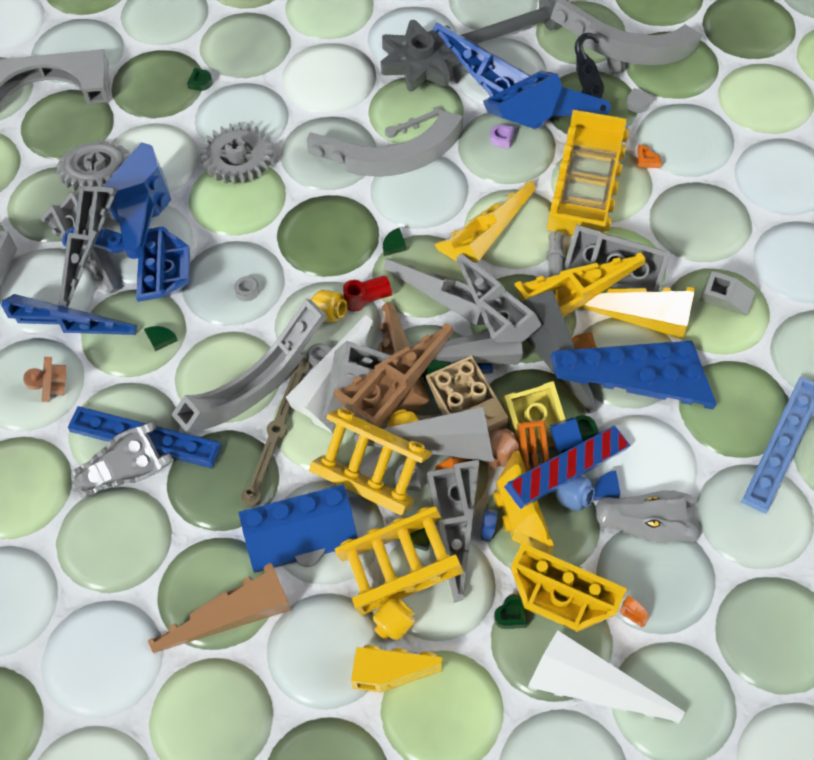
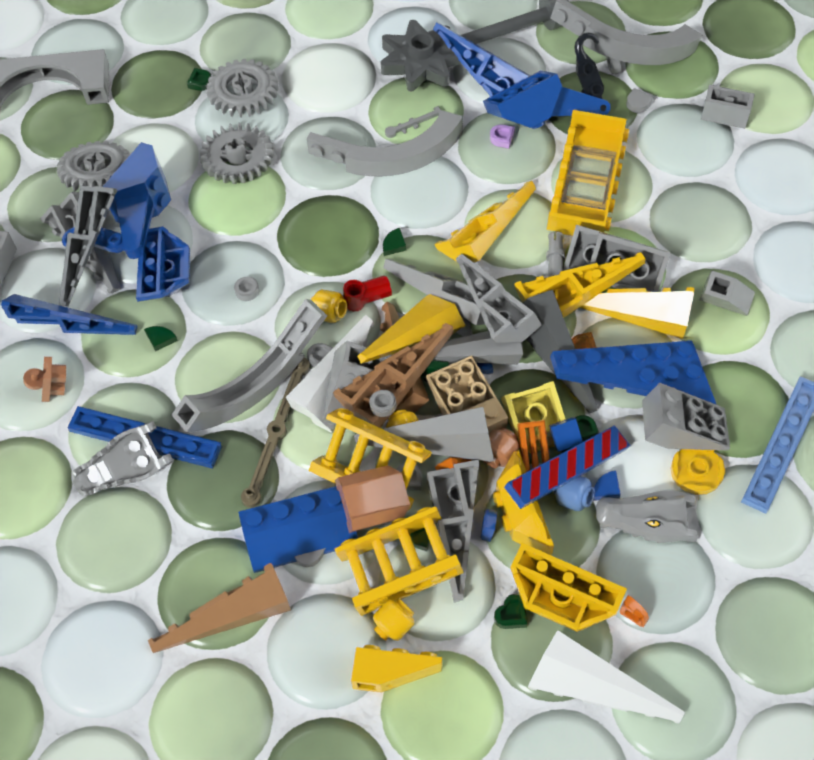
orange tile [637,145,662,168] -> none
none -> light grey gear [206,59,279,118]
none -> nougat slope [335,466,410,533]
none -> yellow wedge [357,294,466,364]
none -> light grey tile [369,390,397,417]
none -> light grey slope [642,383,730,450]
none -> yellow tile [670,449,725,495]
none -> light grey slope [700,85,754,129]

